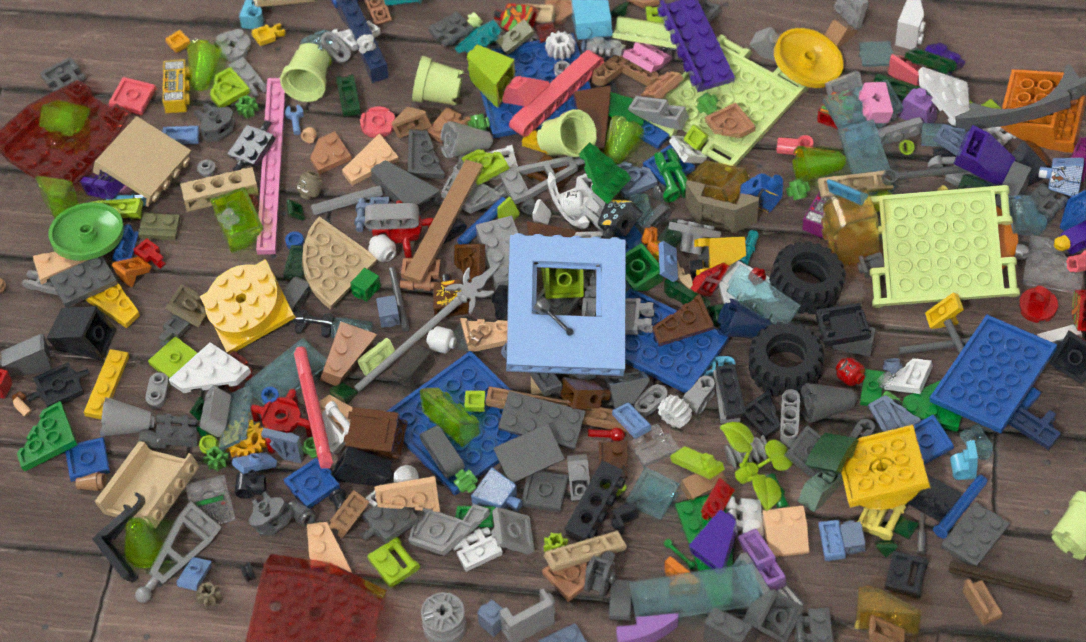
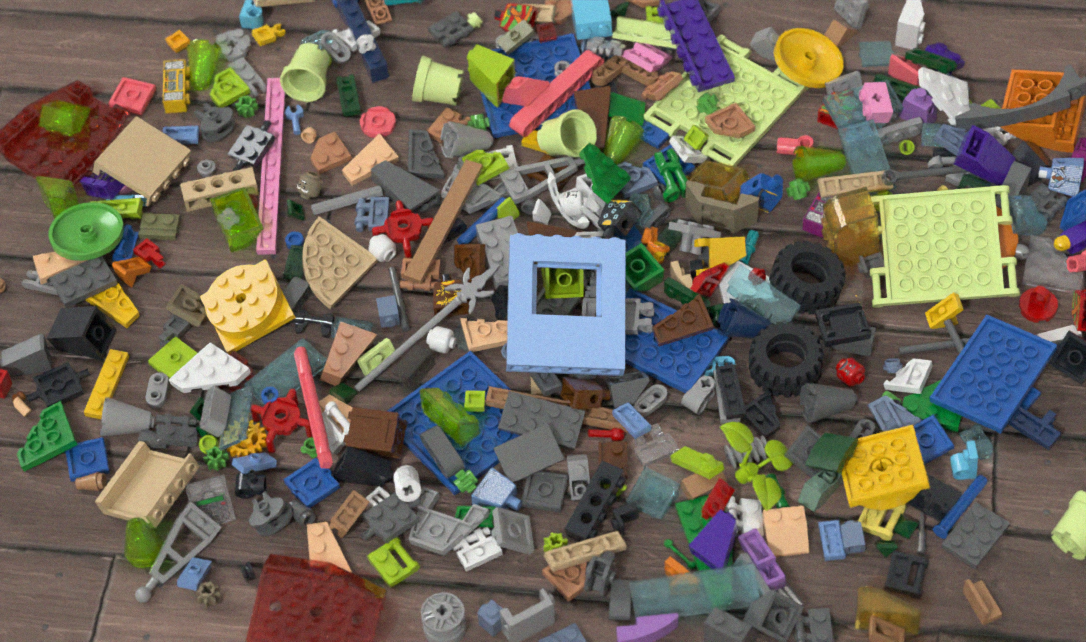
dark grey plate [40,57,86,96] -> none
black hinge [92,492,145,583] -> none
sand blue wing [261,428,304,464] -> none
black bush [329,489,347,513] -> none
green brick [350,267,381,302] -> none
light grey beam [364,203,419,230] -> none
light nougat wing [374,476,440,512] -> none
medium nougat slope [392,107,432,138] -> none
teal plate [454,20,502,54] -> none
medium nougat plate [467,327,484,346] -> none
hinge [533,297,573,336] -> none
white gear [545,31,575,61] -> none
light grey slope [628,96,689,130] -> none
white gear [658,395,692,428] -> none
medium blue plate [659,241,678,282] -> none
light grey beam [780,389,800,448] -> none
dark azure slope [827,179,868,205] -> none
green plate [860,369,885,406] -> none
clear plate [877,371,896,389] -> none
dark brown axle [949,561,1072,602] -> none

